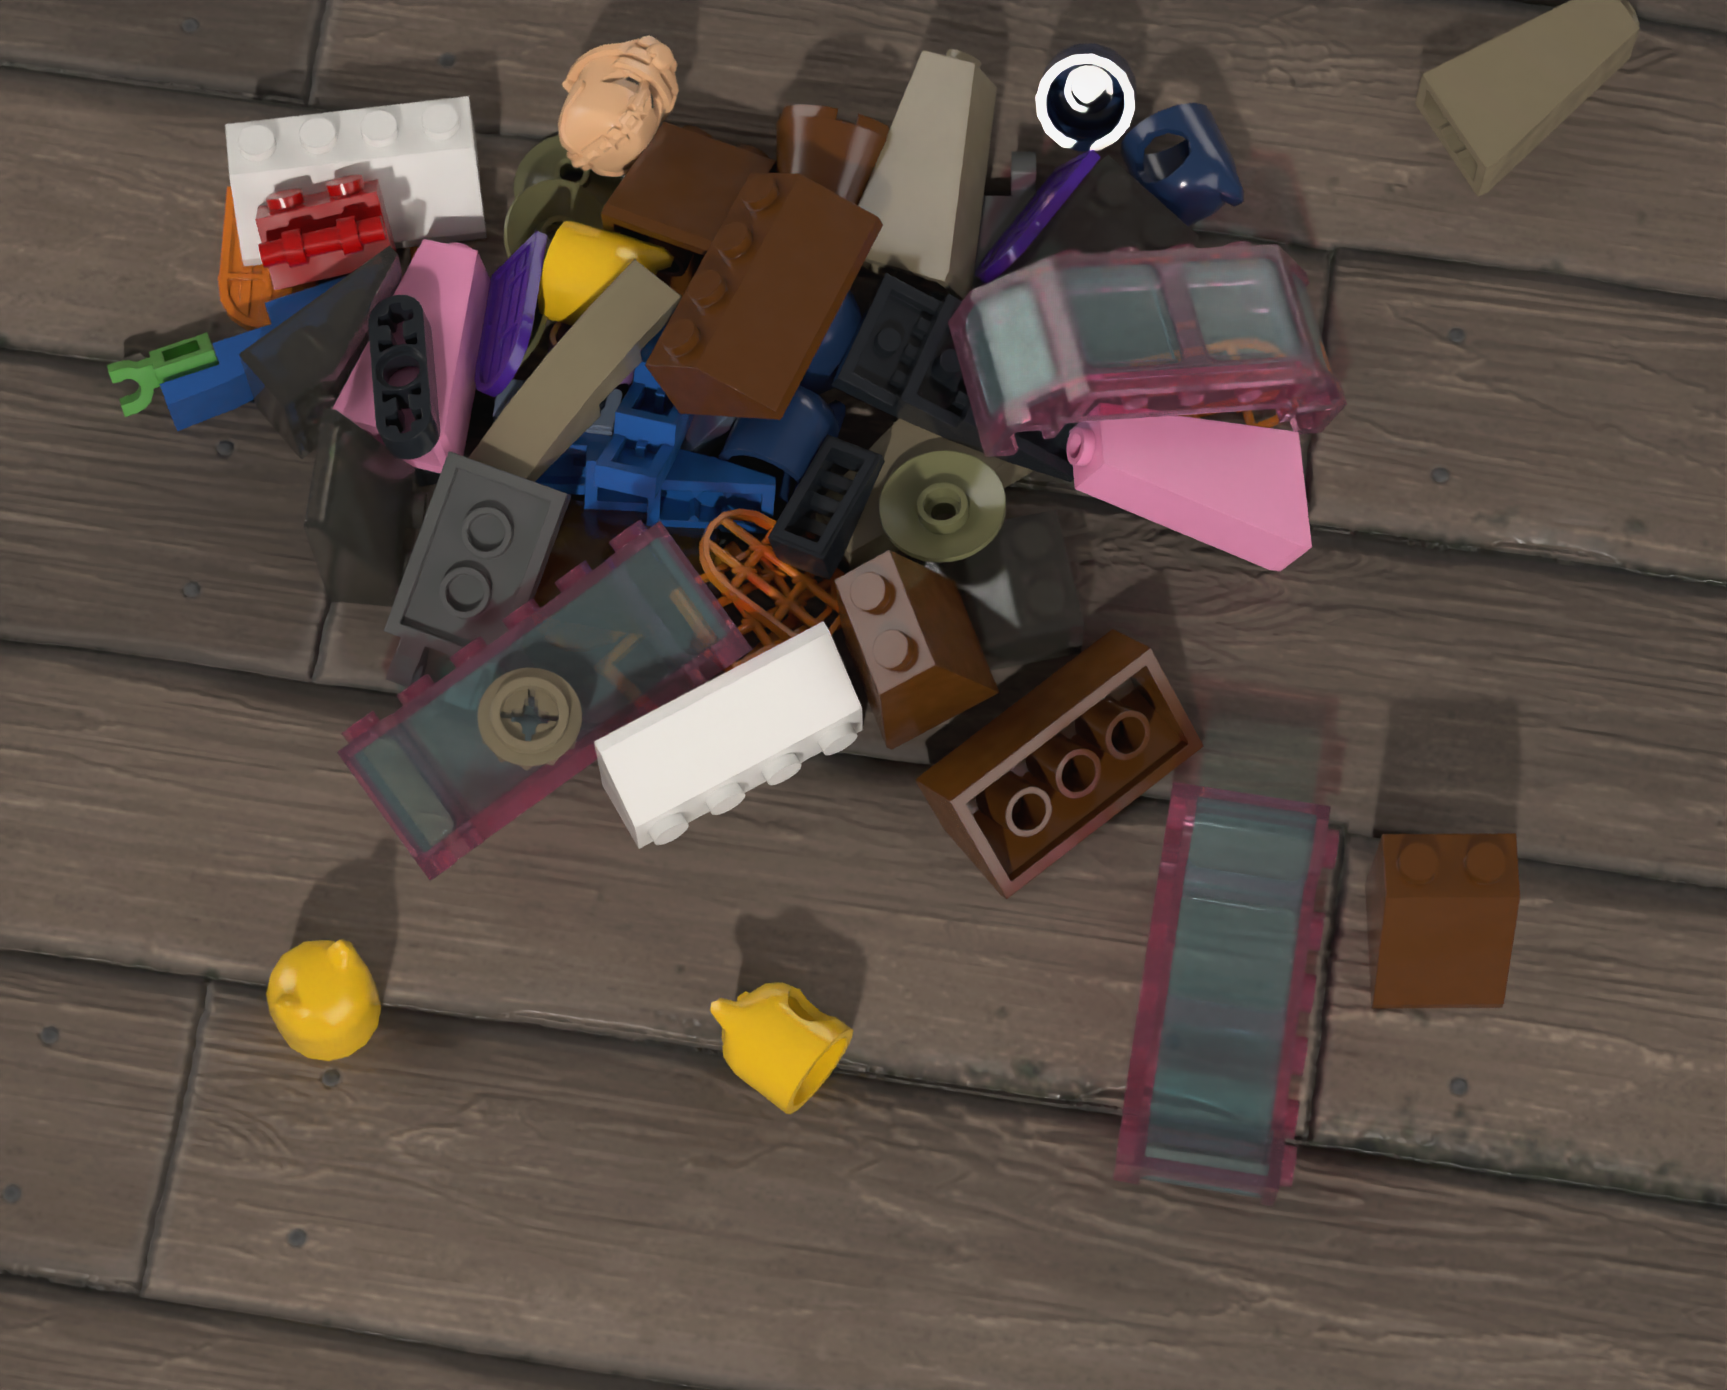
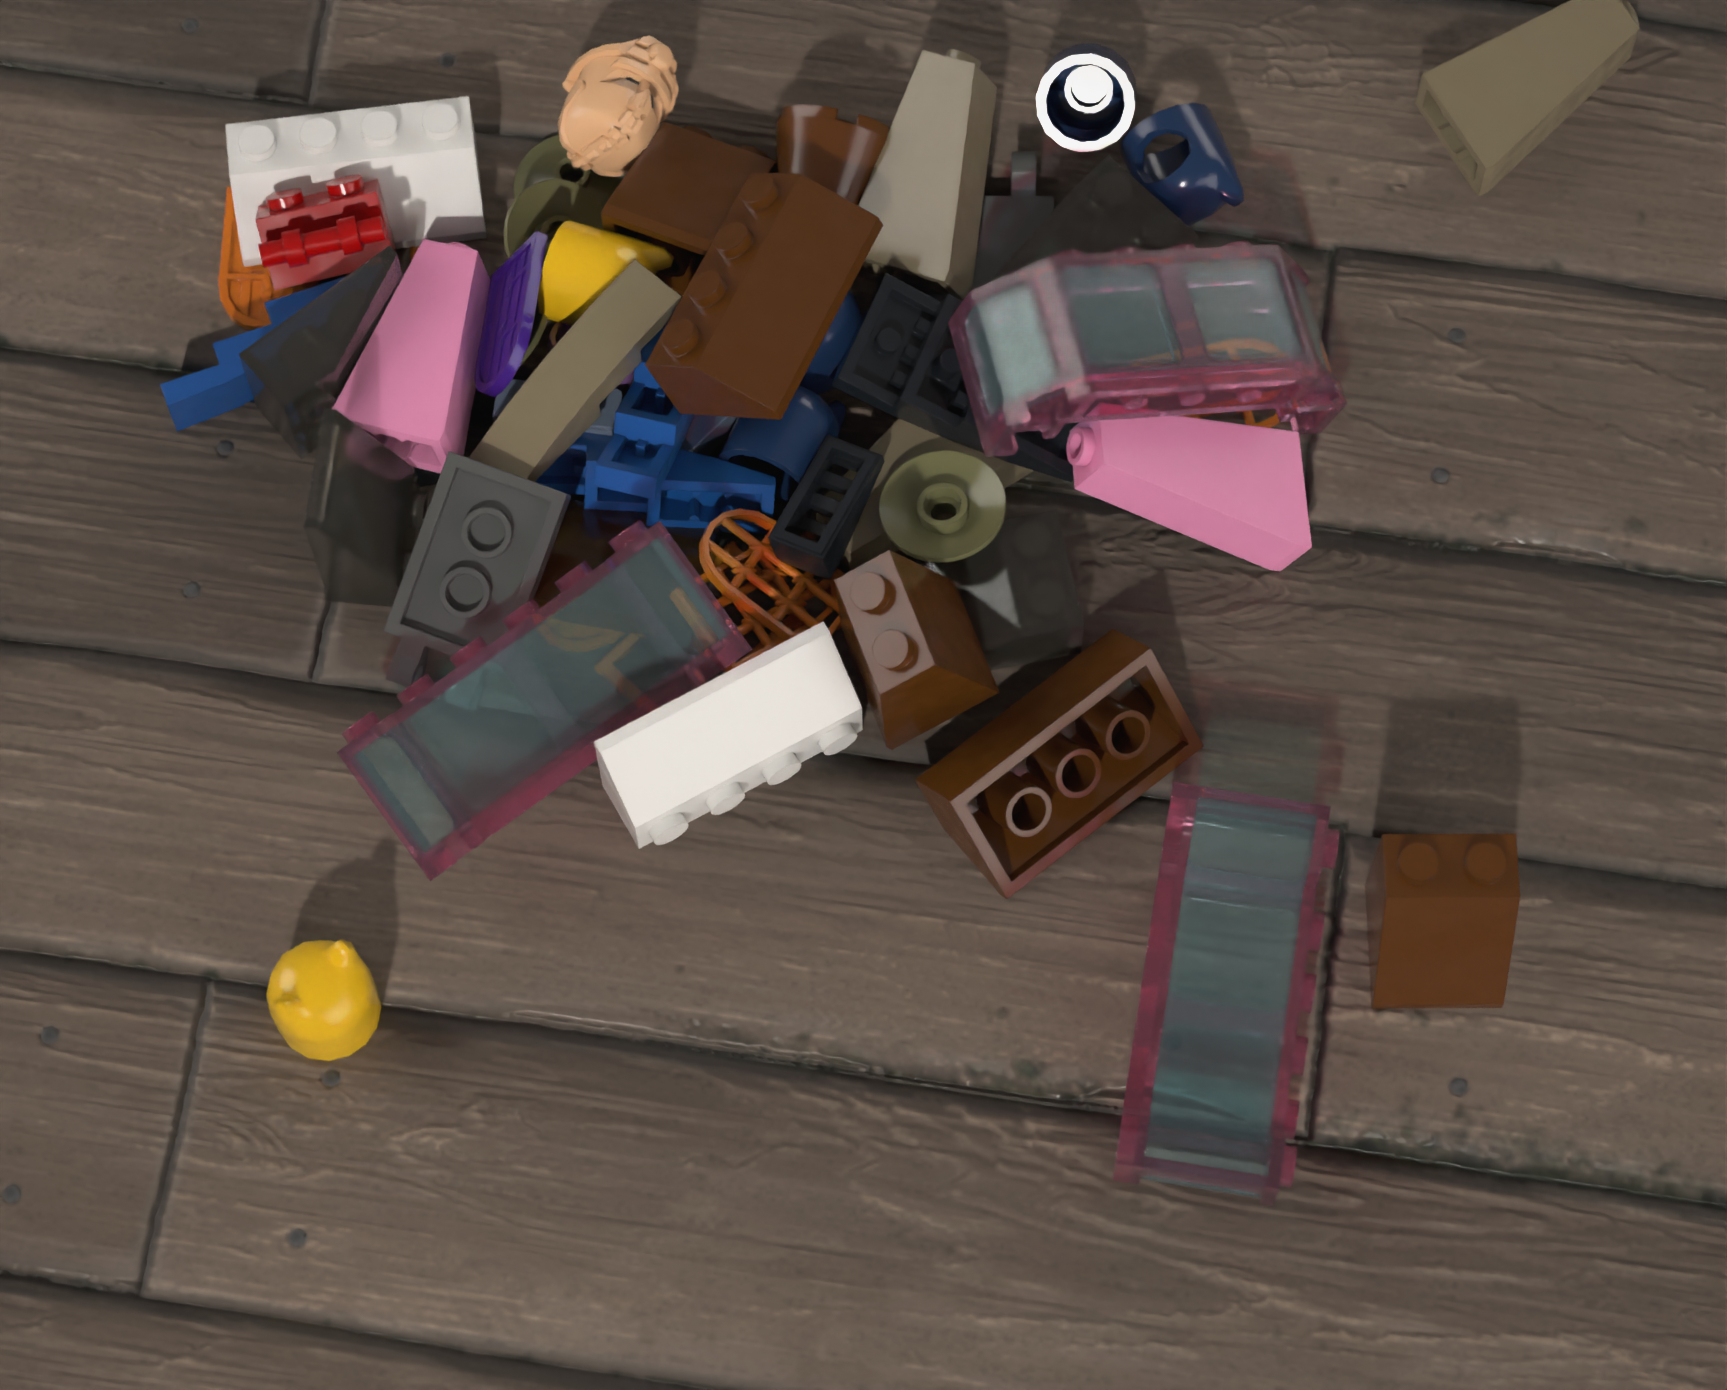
bright green plate [107,332,219,417] -> none
black beam [368,295,440,460] -> none
dark tan gear [478,668,582,771] -> none
yellow piece [710,982,853,1115] -> none
dark purple window [975,149,1101,284] -> none

